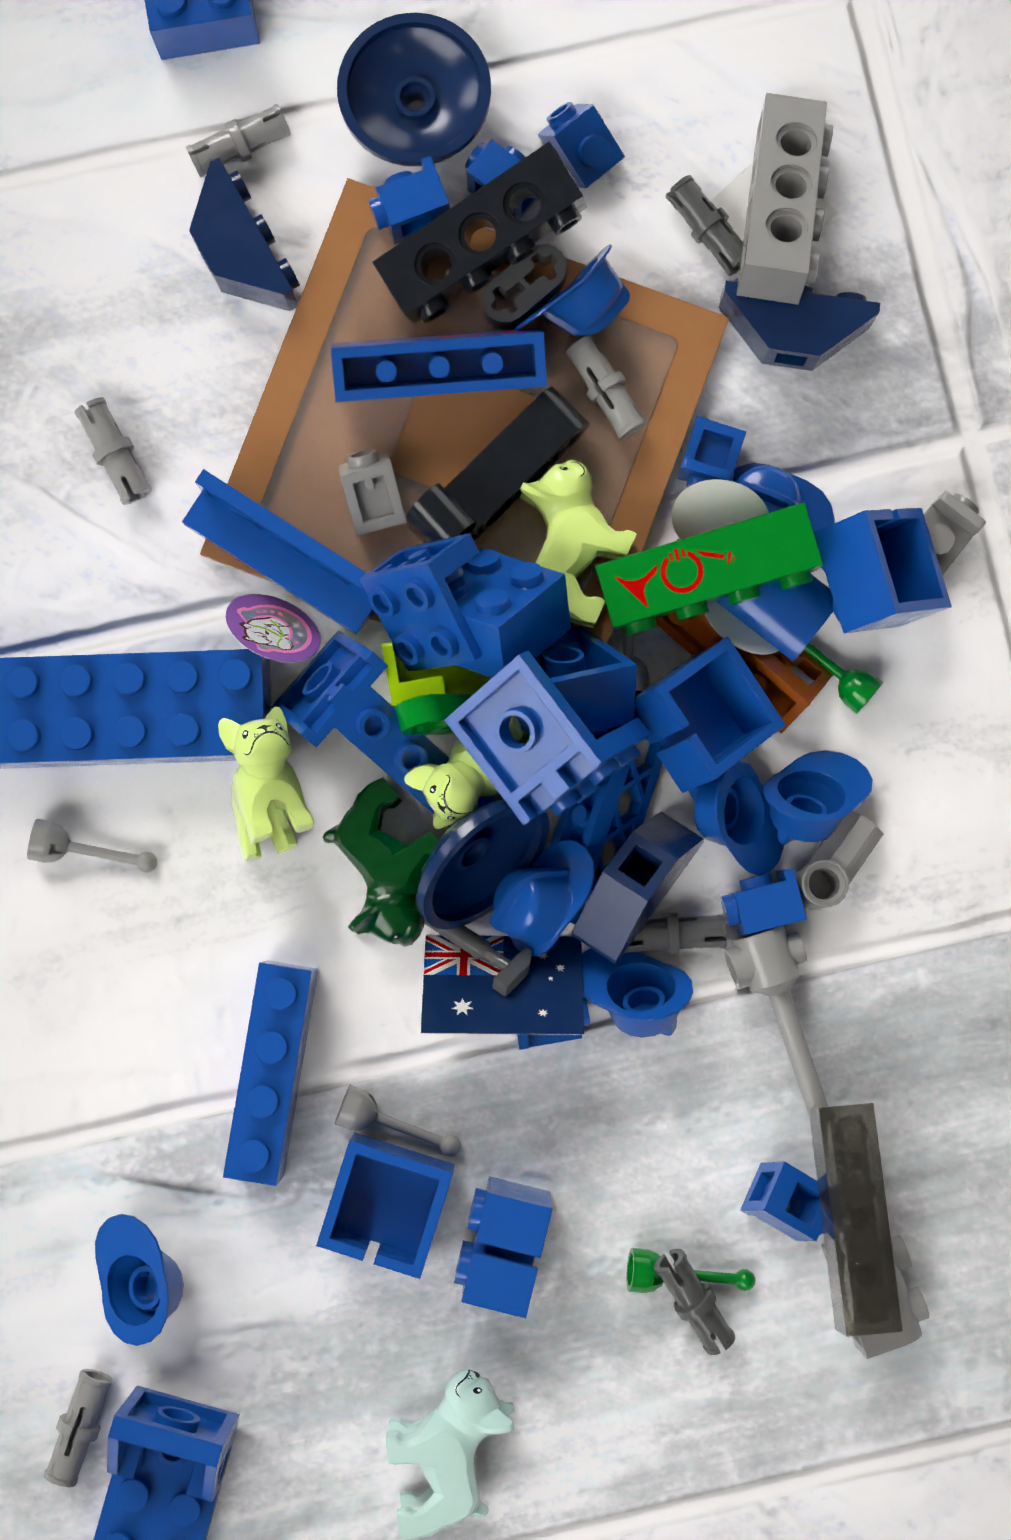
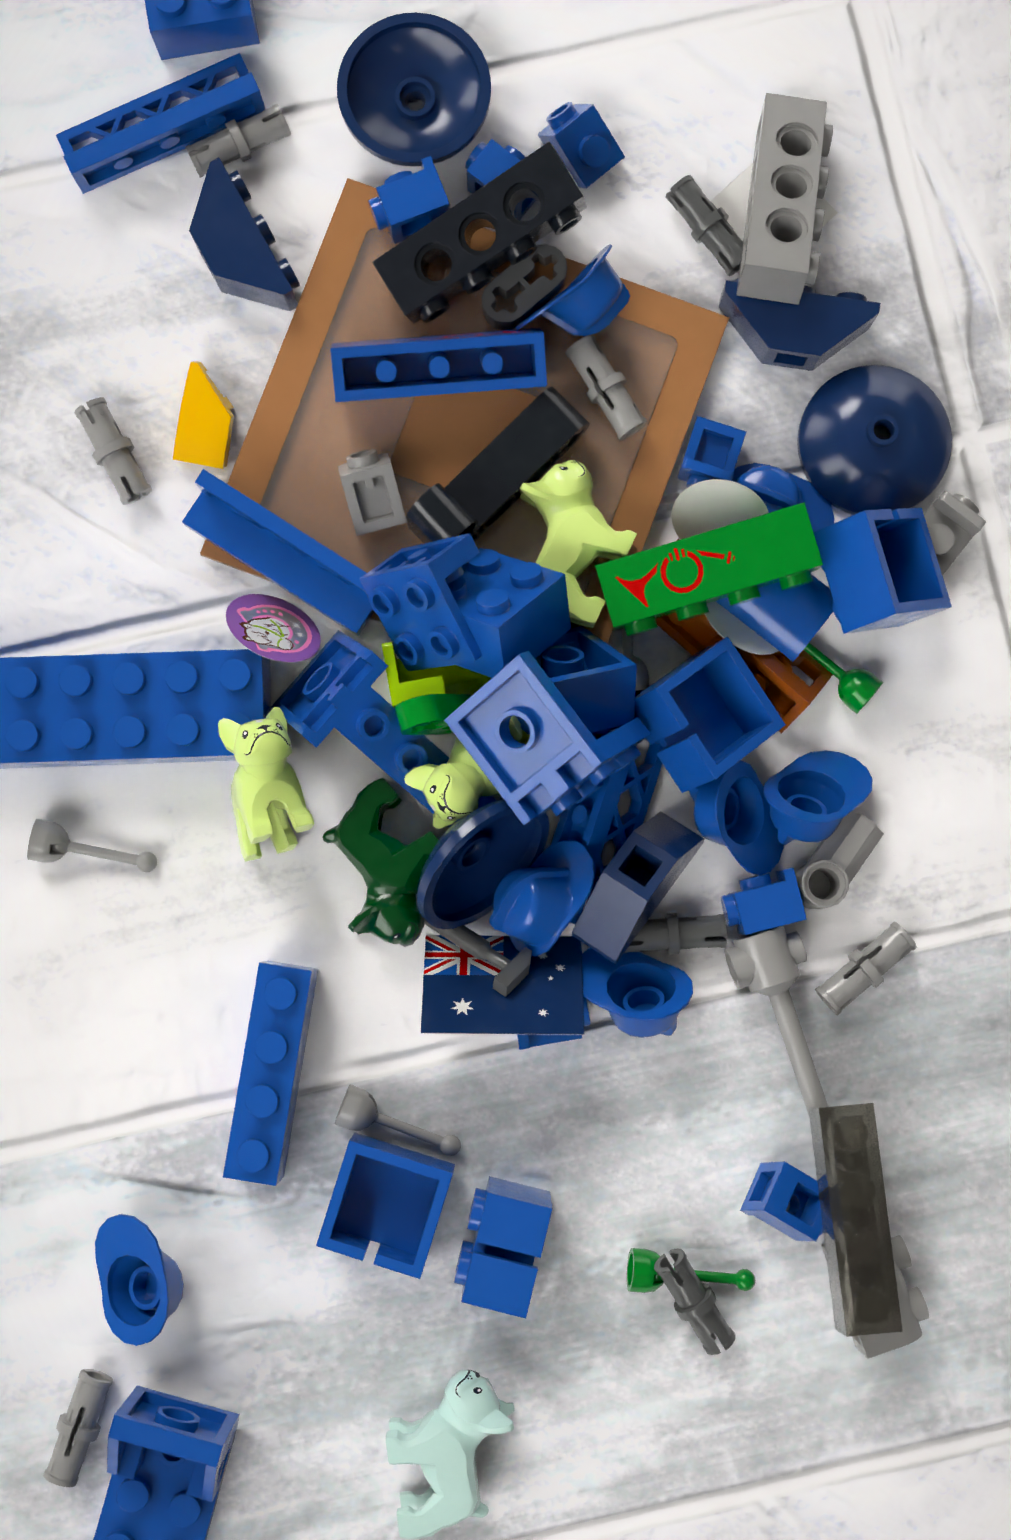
none -> blue fence [56,53,266,194]
none -> yellow slope [173,361,234,469]
none -> dark blue dish [797,365,952,515]
none -> light grey pin [815,922,917,1015]

